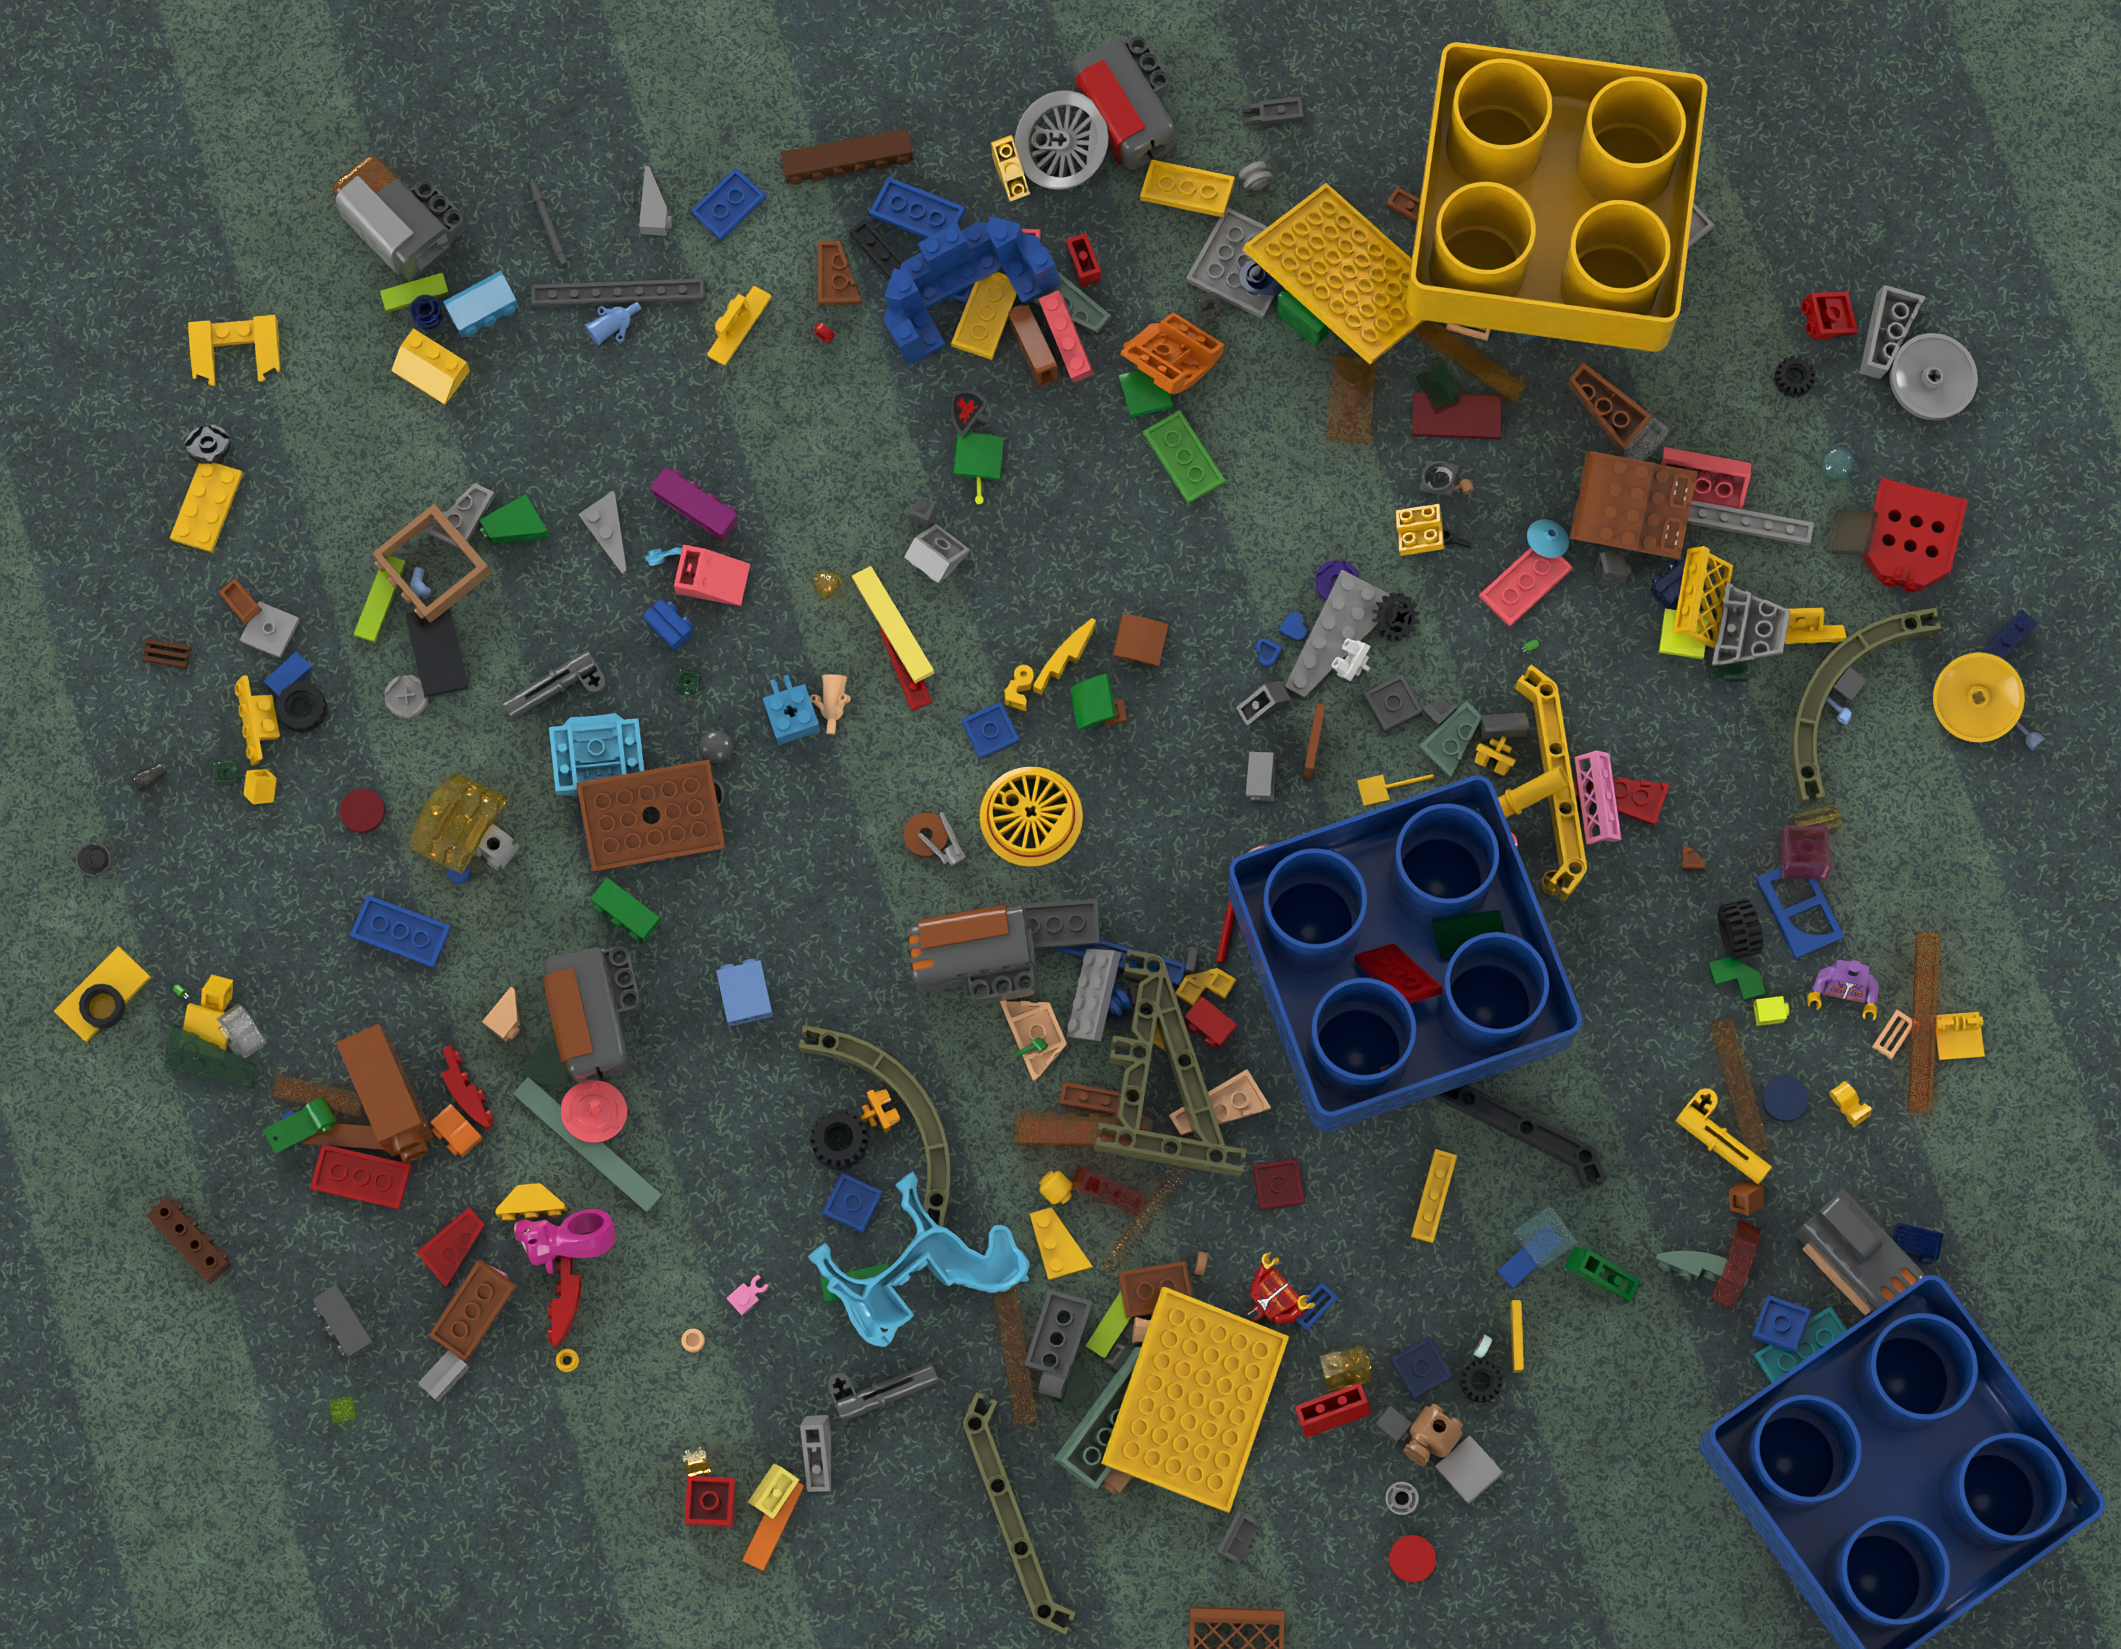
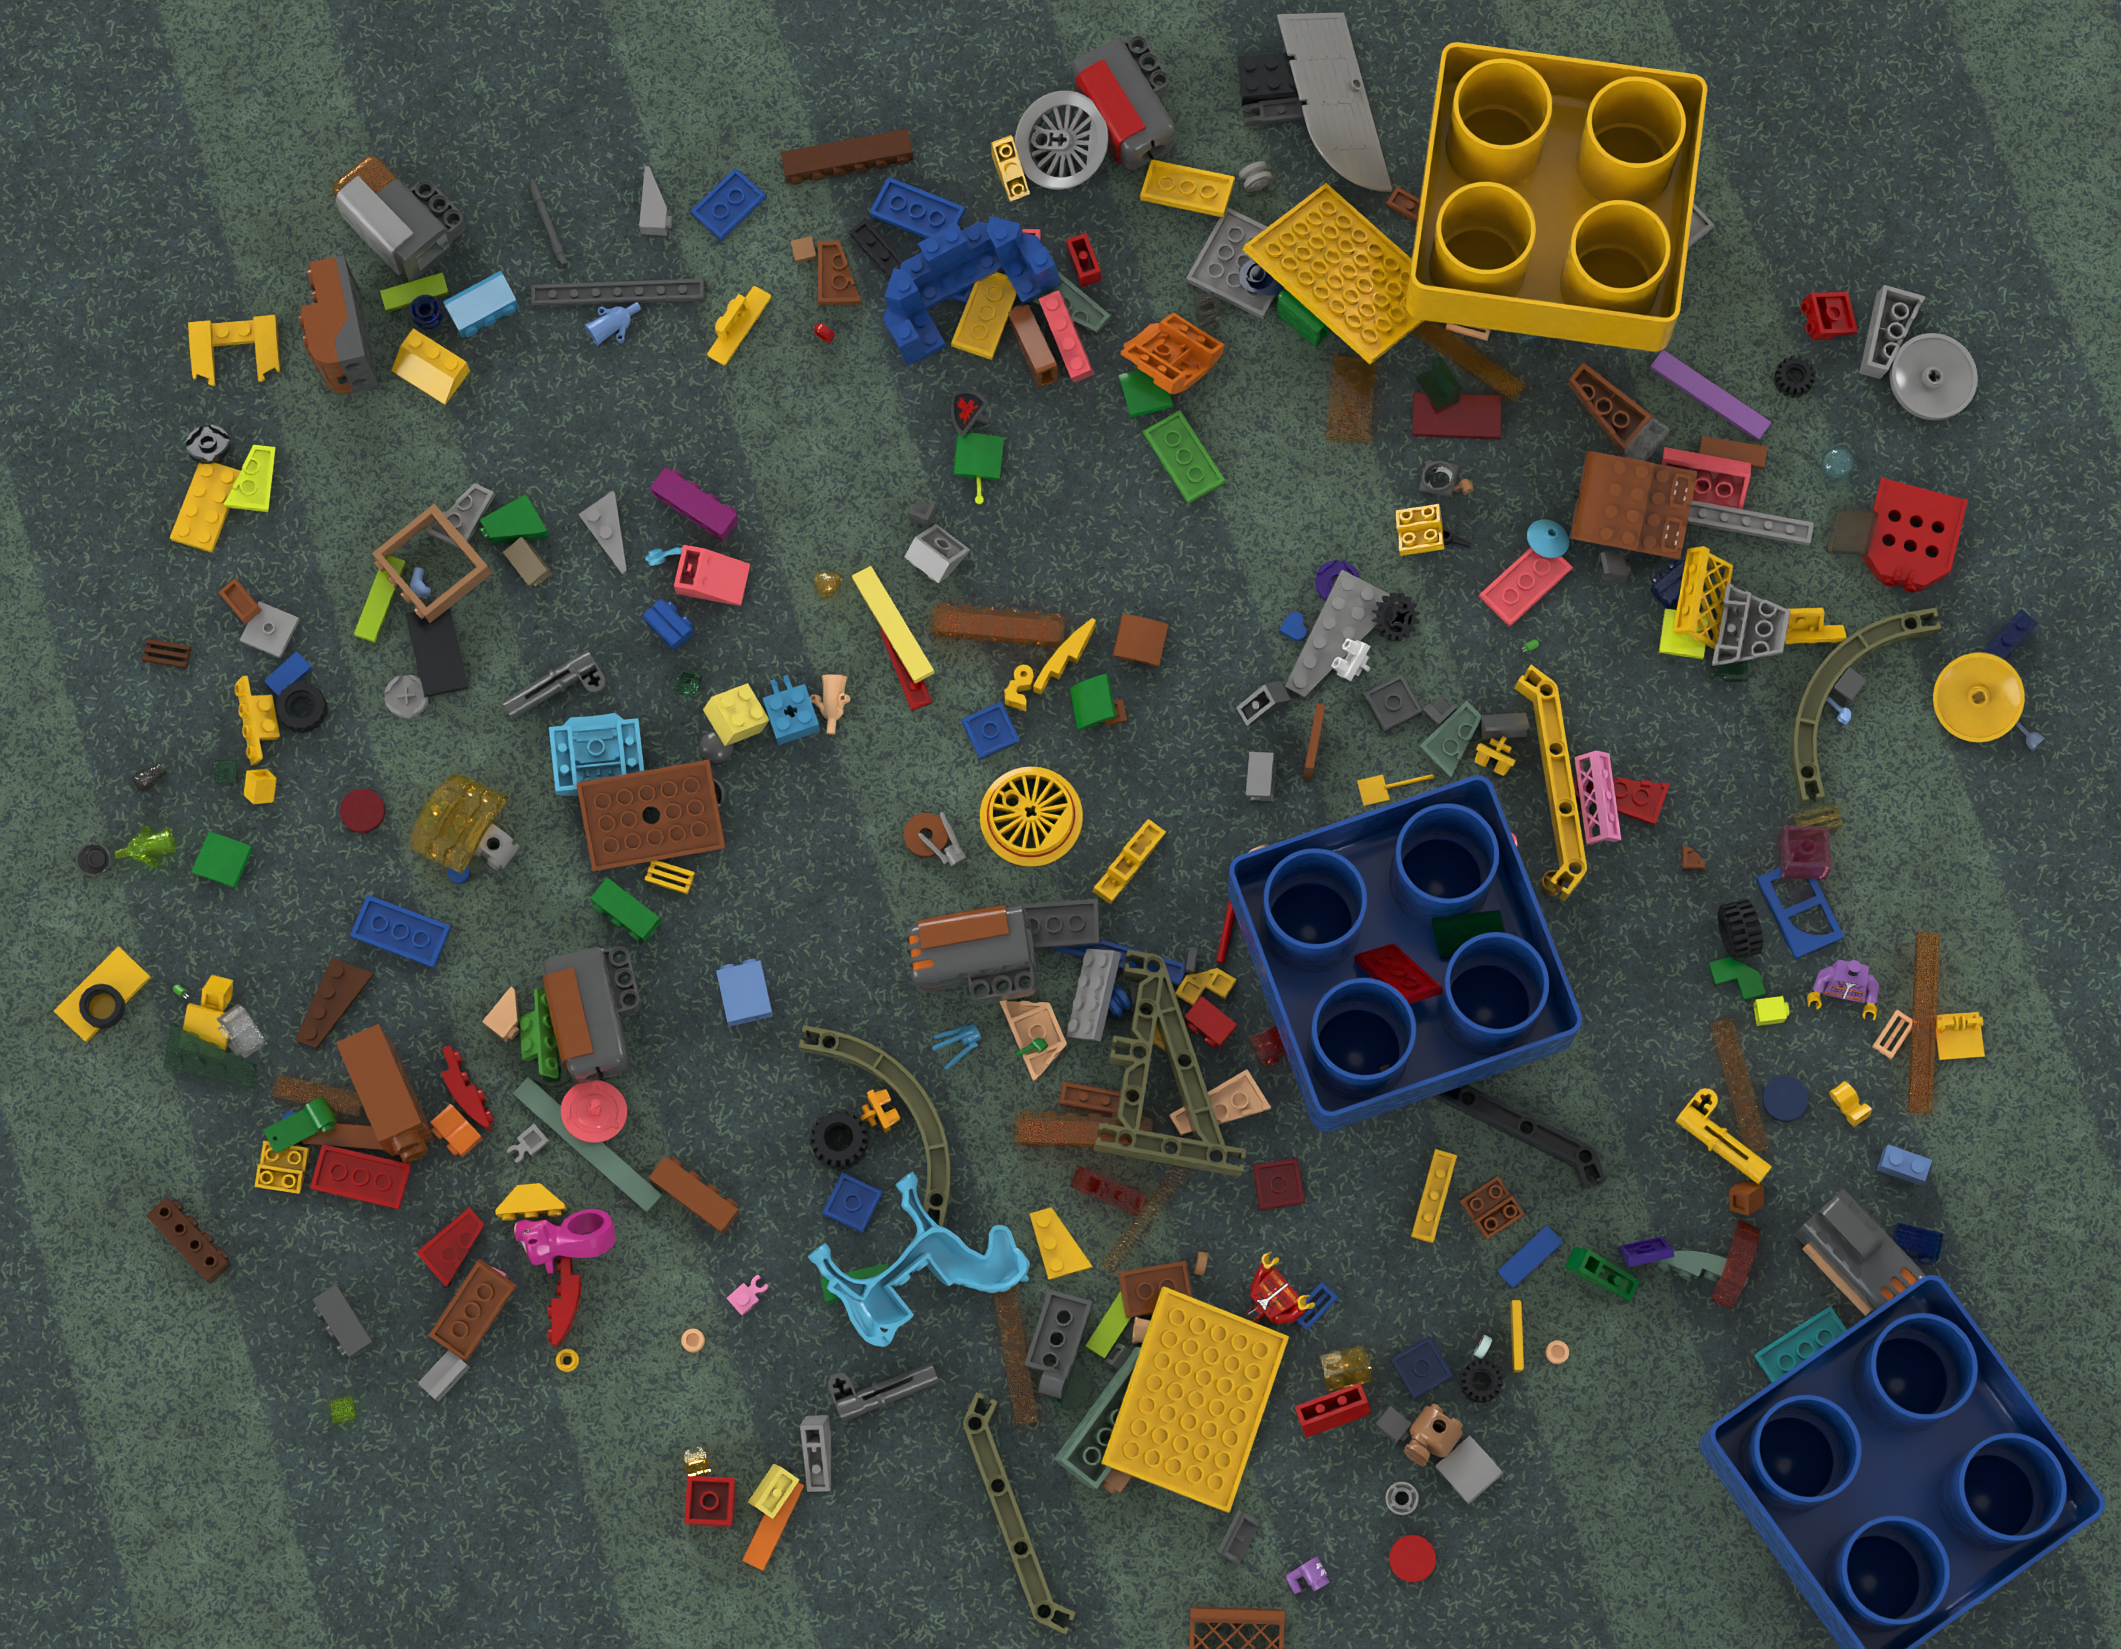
yellow head [1039,1170,1073,1205] -> none
blue tile [1255,638,1283,668] -> none
yellow piece [1498,766,1570,818] -> none
clear light blue tile [1512,1206,1578,1270] -> none
blue tile [1752,1294,1812,1354] -> none
none -> clear neon green piece [114,826,176,869]
none -> green slope [191,832,253,889]
none -> neon yellow wing [224,445,275,512]
none -> yellow slope [254,1141,310,1194]
none -> reddish brown wing [295,958,374,1049]
none -> piece [298,255,379,394]
none -> dark tan hinge [503,537,553,587]
none -> light grey plate [507,1124,549,1164]
none -> bright green bracket [519,988,559,1078]
none -> yellow tile [644,860,695,895]
none -> dark orange brick [649,1156,740,1235]
none -> light yellow brick [703,683,770,746]
none -> medium nougat tile [791,236,817,263]
none -> clear orange brick [930,603,1066,648]
none -> dark azure plant [932,1023,981,1070]
none -> yellow slope [1092,819,1166,904]
none -> black brick [1238,53,1299,106]
none -> clear red brick [1249,1026,1287,1067]
none -> light grey door [1277,12,1392,192]
none -> medium lavender piece [1286,1556,1330,1595]
none -> dark orange slope [1459,1175,1525,1240]
none -> light nougat tile [1545,1340,1569,1364]
none -> dark purple tile [1618,1236,1675,1267]
none -> medium lavender tile [1650,350,1772,441]
none -> dark orange tile [1699,436,1767,469]
none -> medium blue brick [1877,1145,1932,1186]

